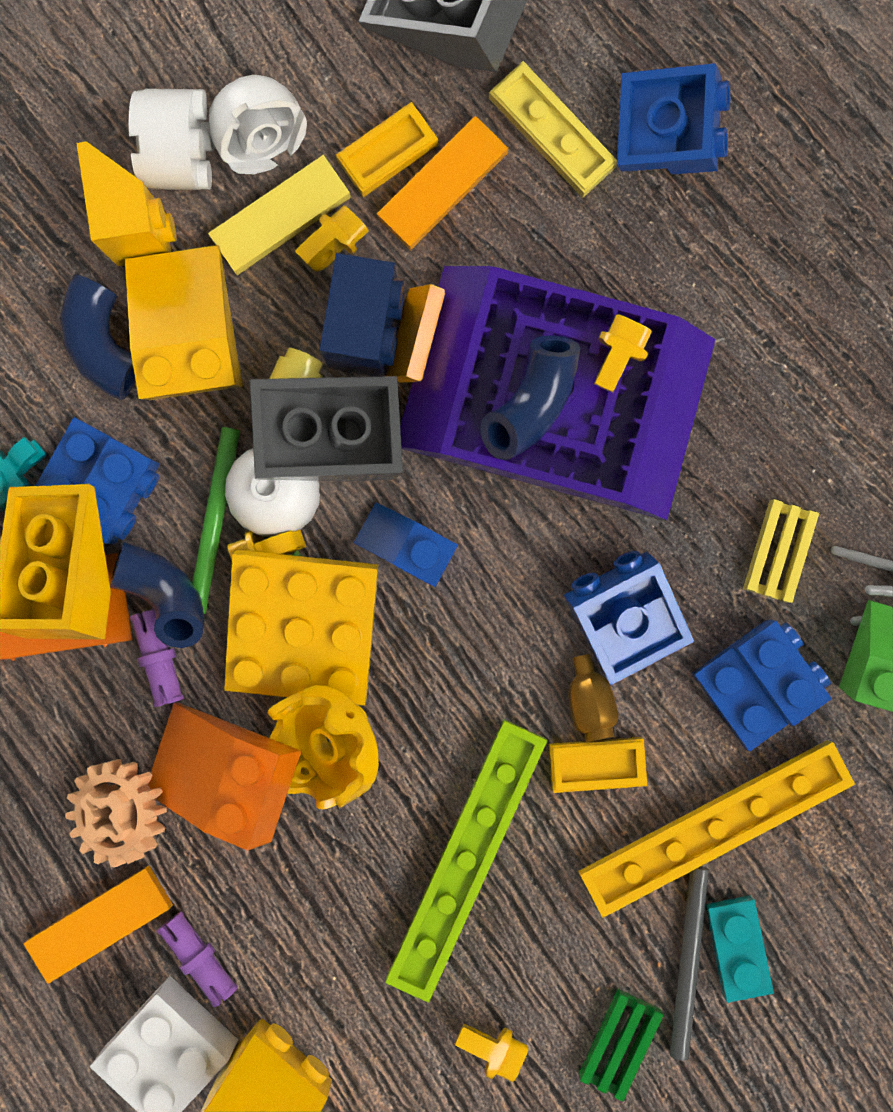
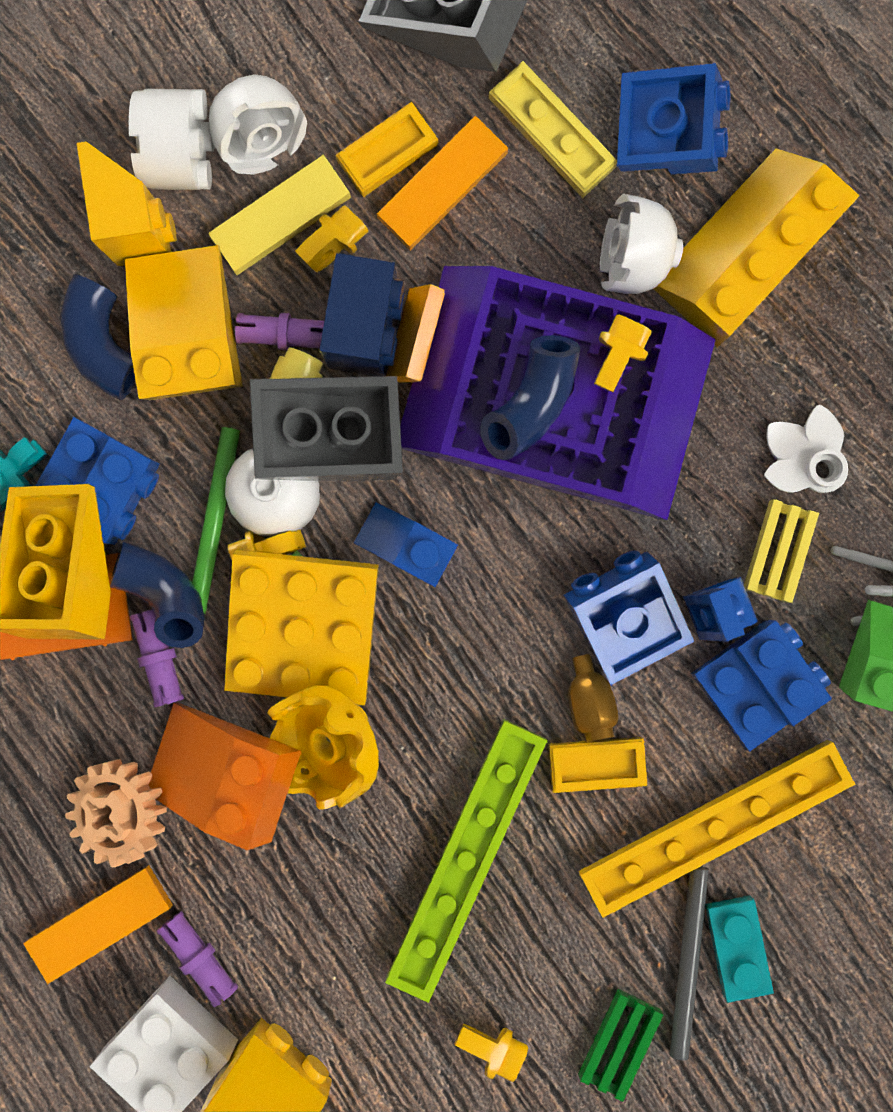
none -> medium lavender pin [235,313,324,351]
none -> white cylinder [600,194,683,294]
none -> yellow slope [653,148,860,347]
none -> blue plate [683,577,758,642]
none -> white plate [764,405,848,493]

